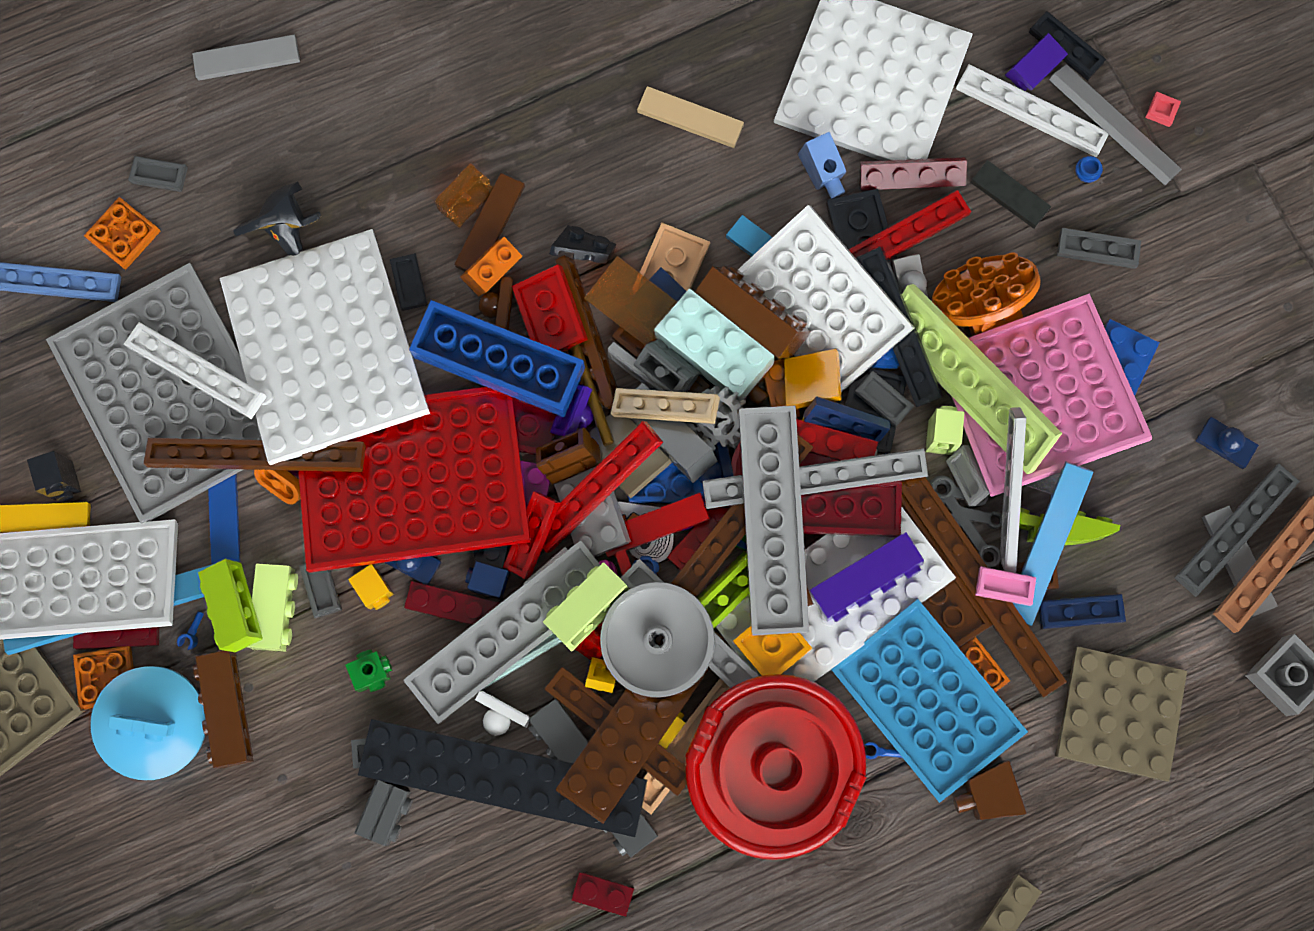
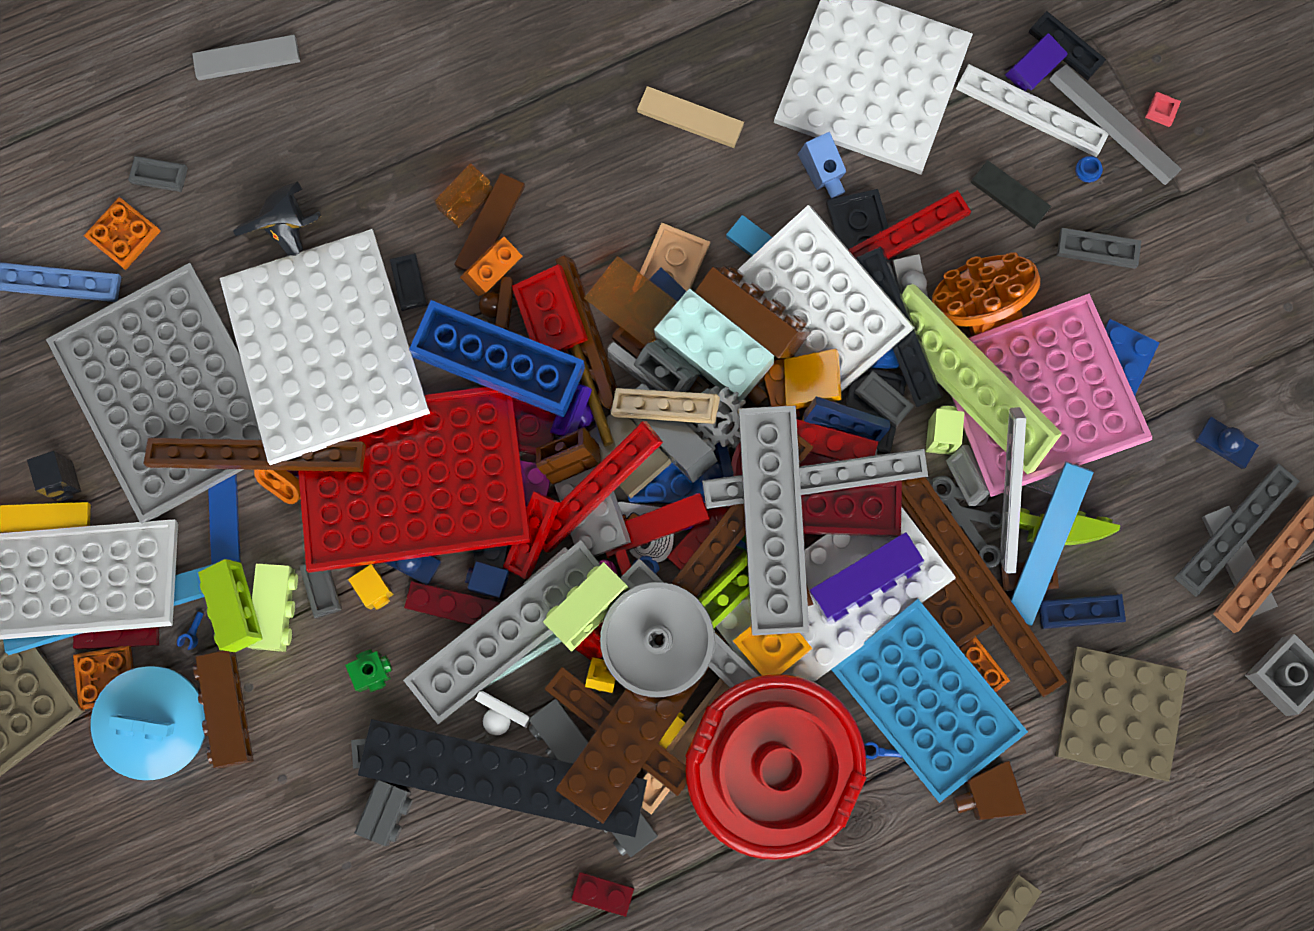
white tile [124,322,267,419] -> none
black wing [549,225,617,264] -> none
plate [860,157,967,190] -> none
bright pink tile [975,567,1036,606] -> none

